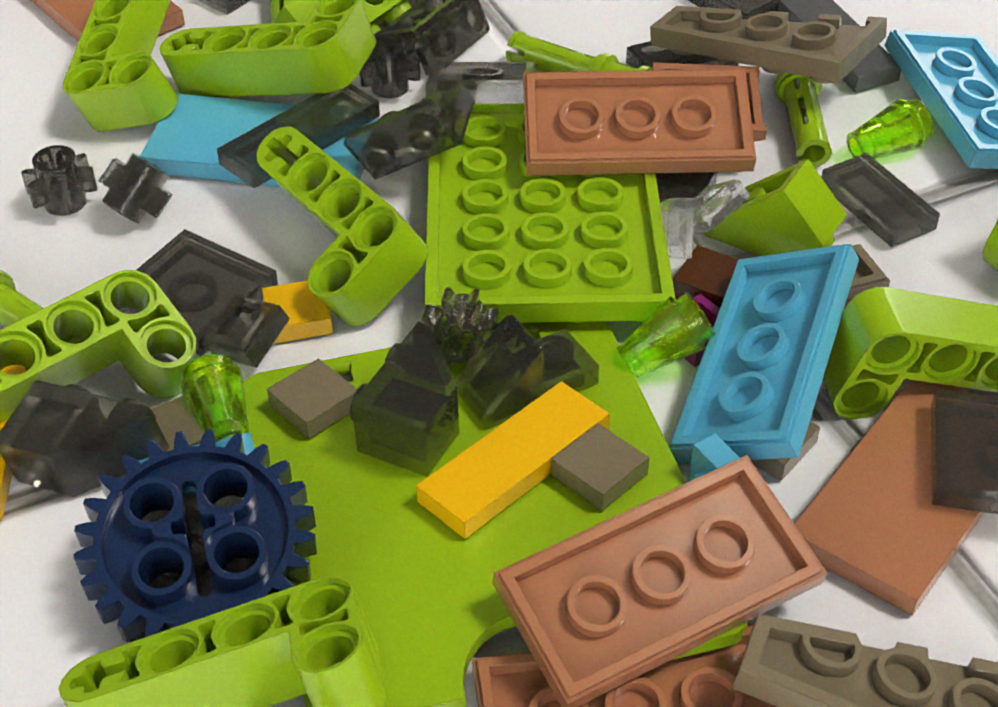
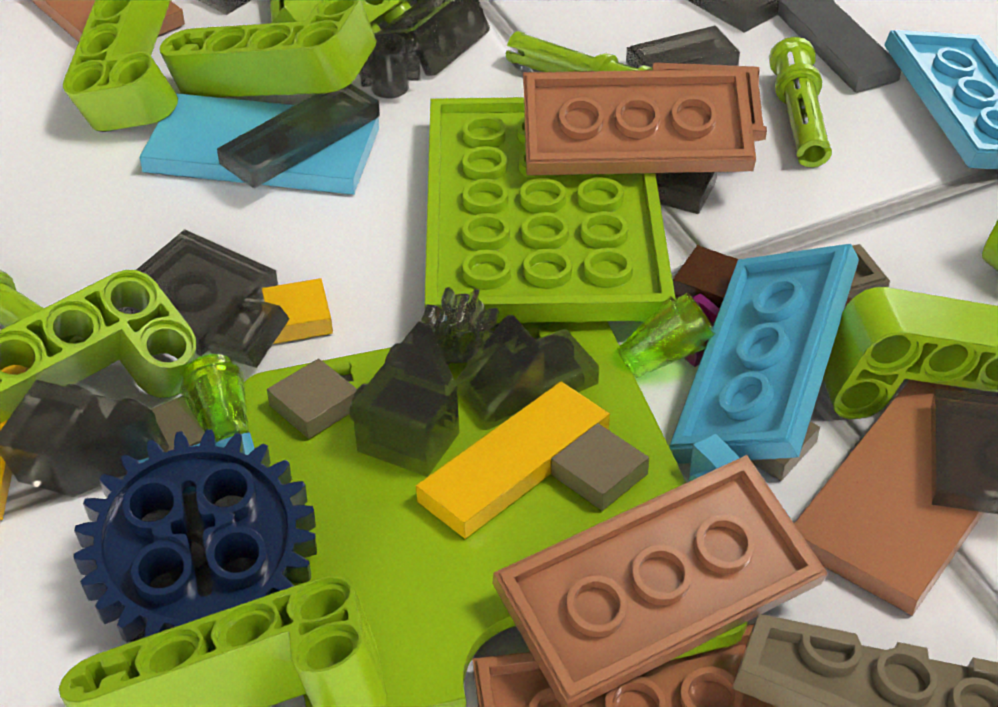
clear smoke gear [21,145,98,216] -> none
clear smoke gear [98,152,173,224] -> none
lime beam [256,126,427,326] -> none
clear smoke bracket [344,84,475,180] -> none
clear smoke tile [425,62,537,104] -> none
dark tan wing [650,6,887,84] -> none
clear tile [660,197,694,259] -> none
clear tile [671,180,750,237] -> none
lime slope [699,159,847,256] -> none
clear smoke tile [821,153,940,248] -> none
clear neon green cone [846,98,933,163] -> none

